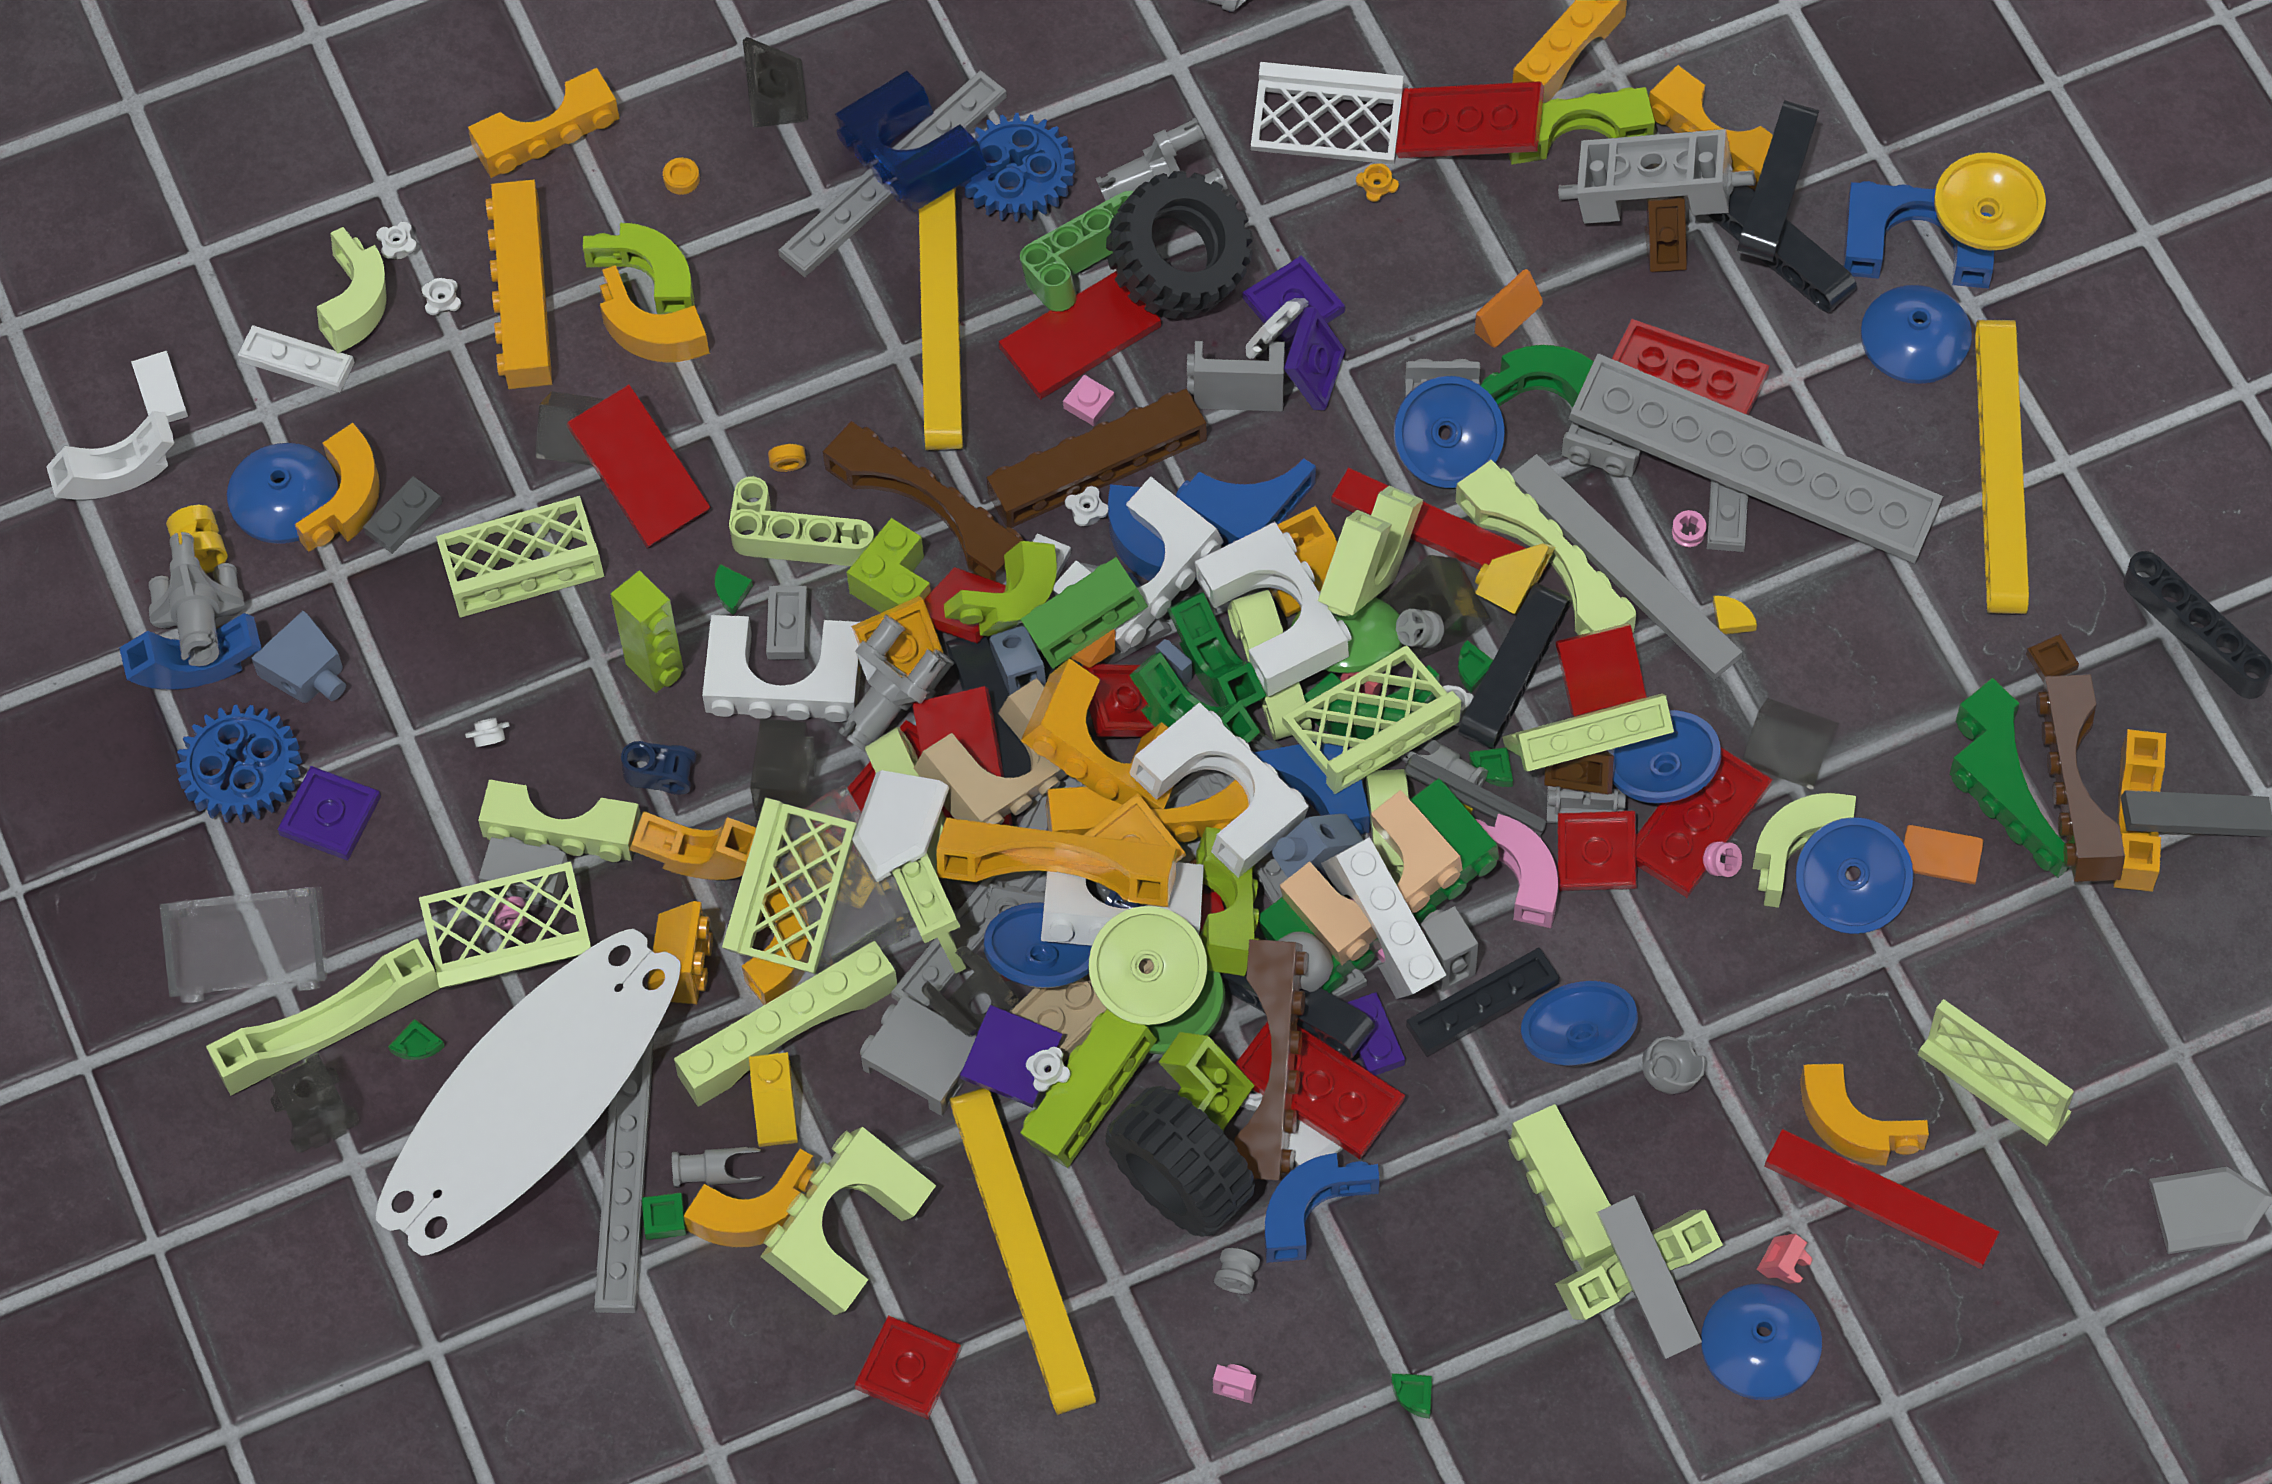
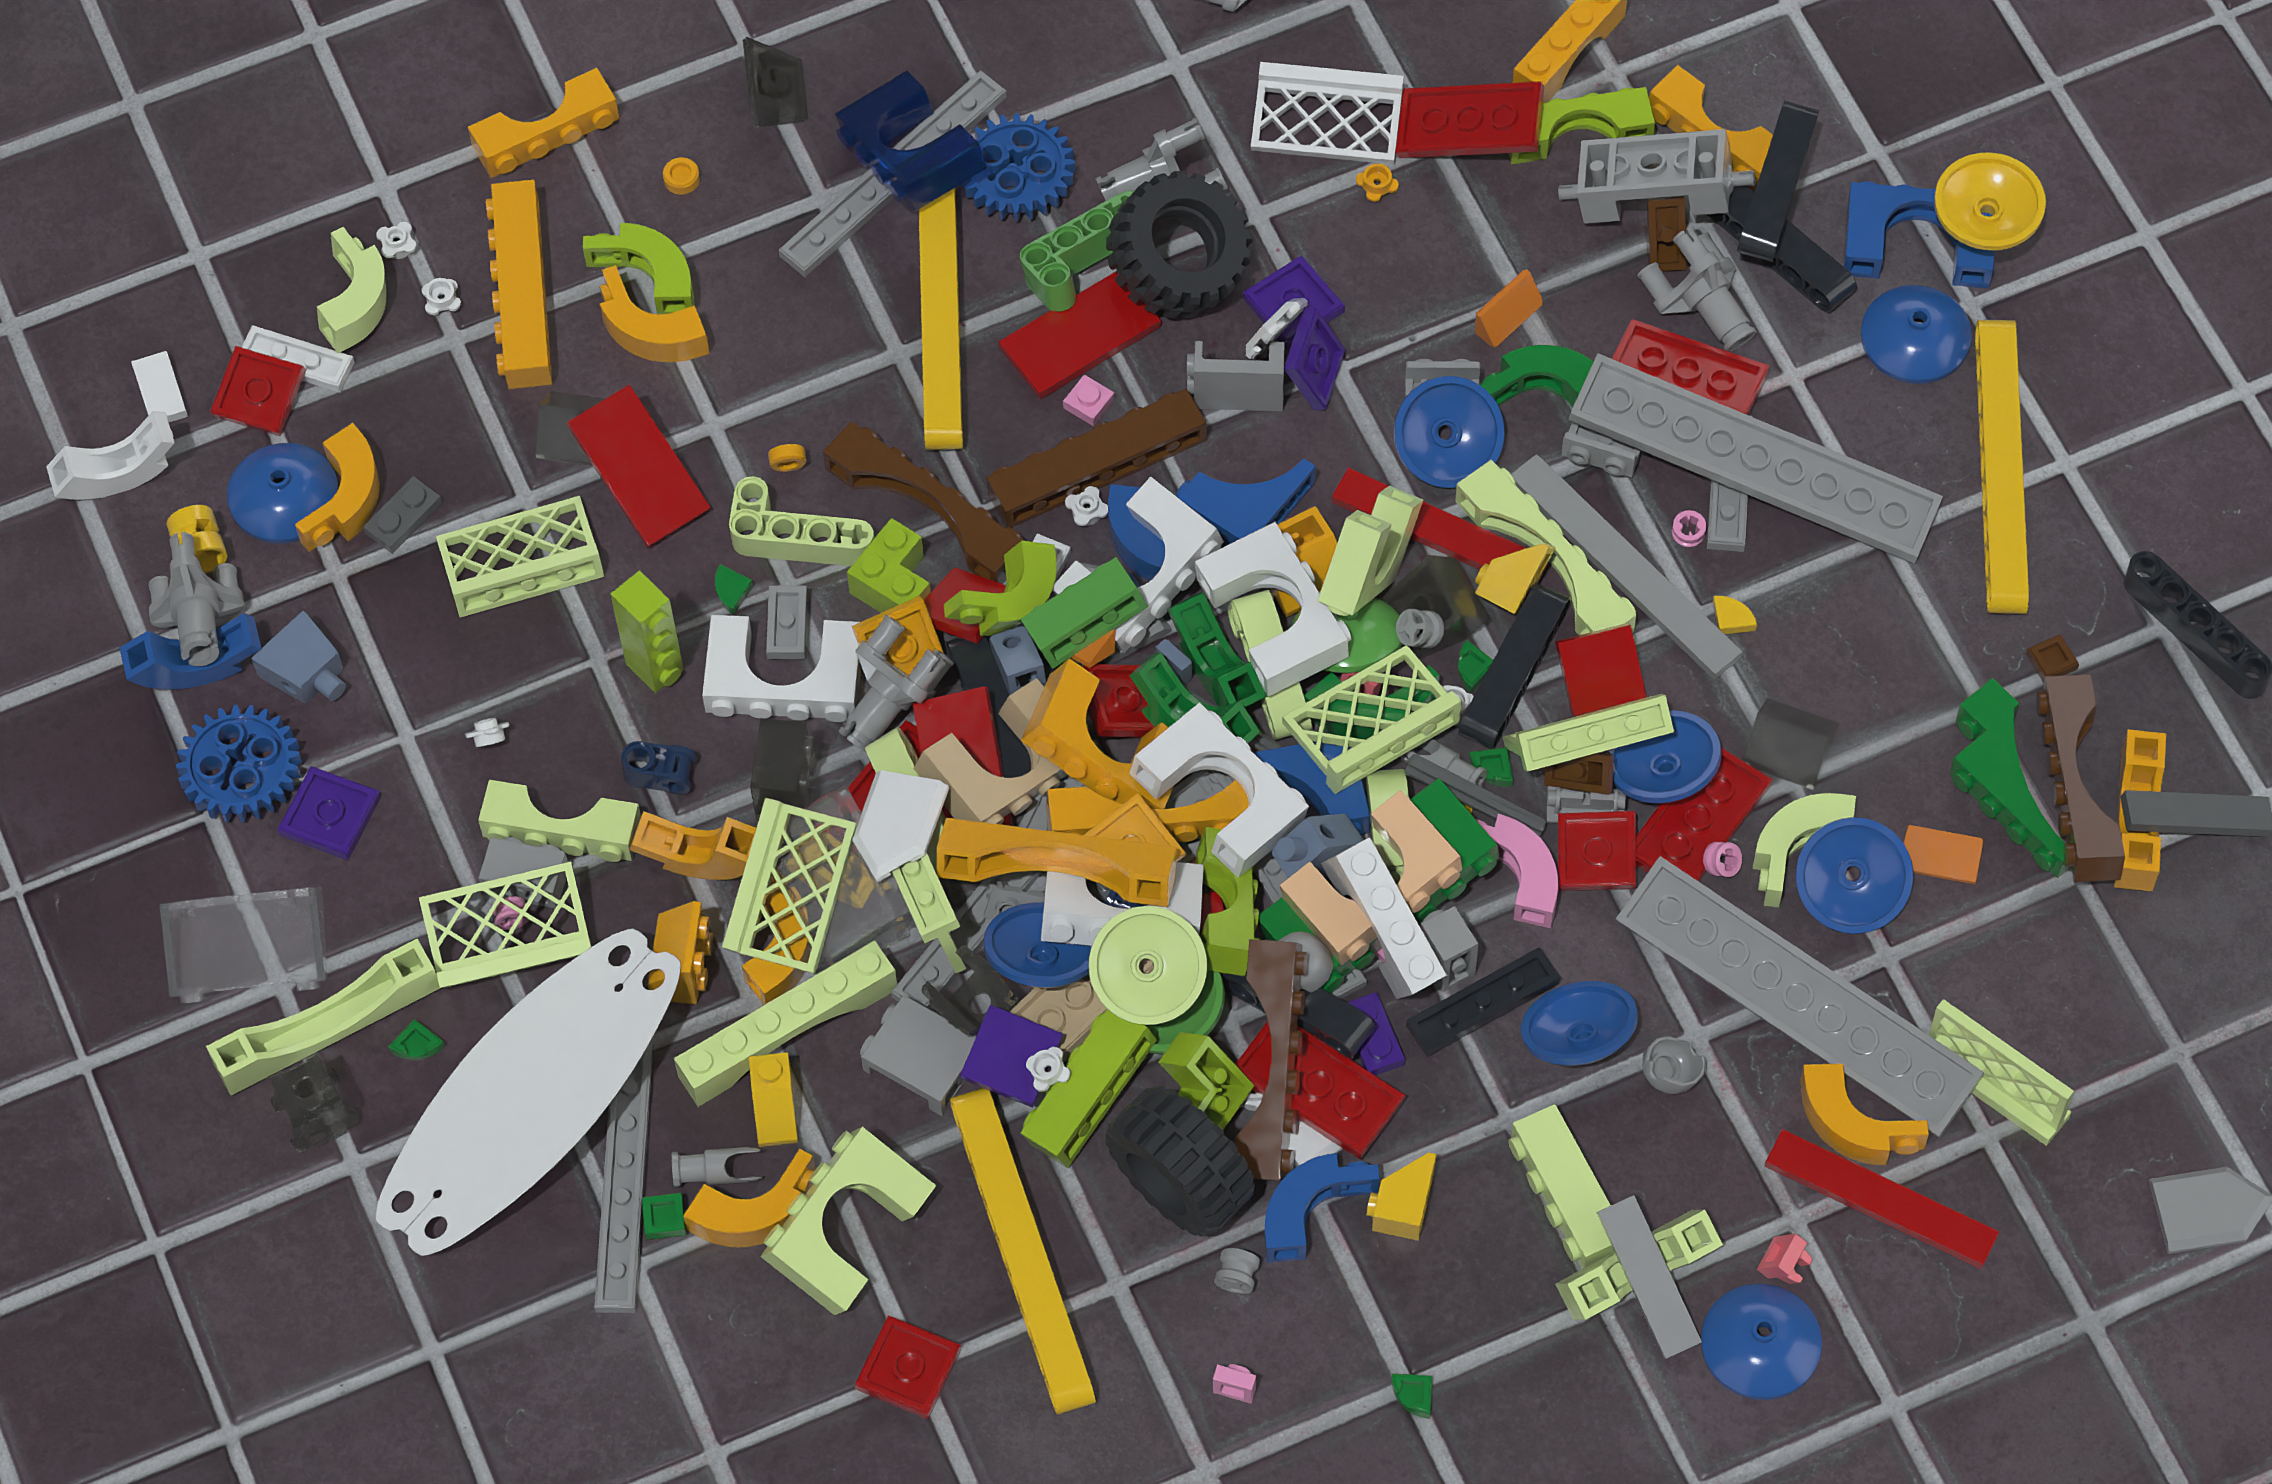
none -> red tile [210,346,306,437]
none -> yellow slope [1366,1152,1436,1241]
none -> light grey plate [1616,856,1984,1139]
none -> light grey wheel [1637,227,1757,352]

